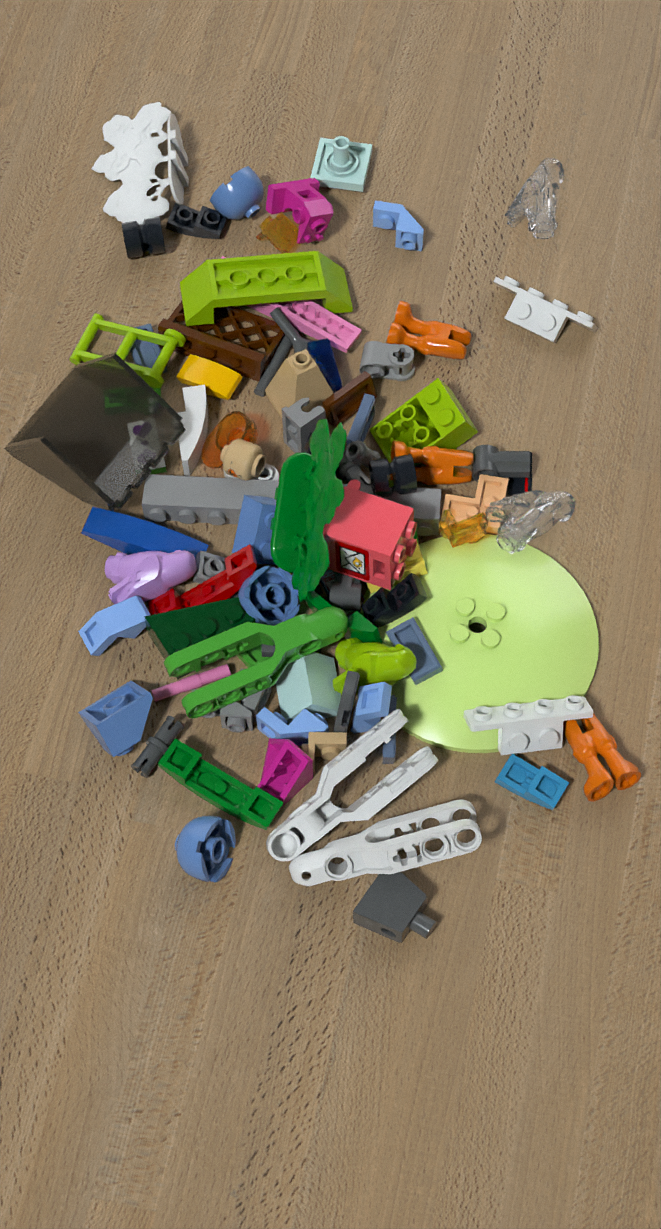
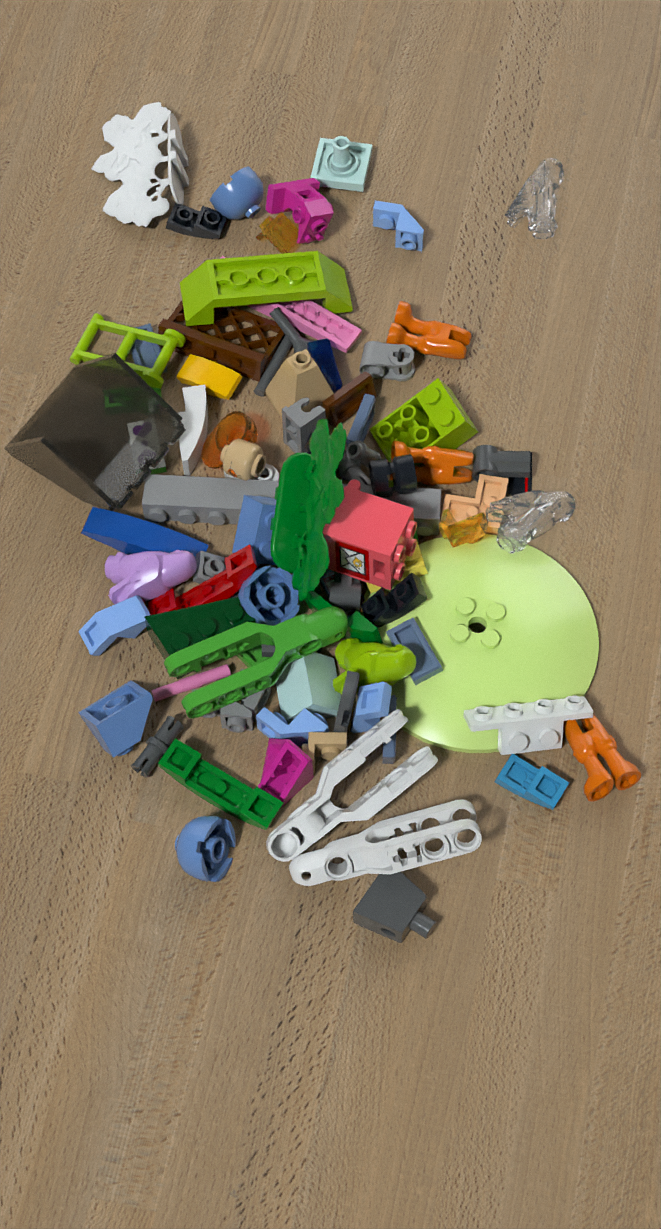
black wheel [121,217,166,259] -> none
white bracket [493,276,598,343] -> none

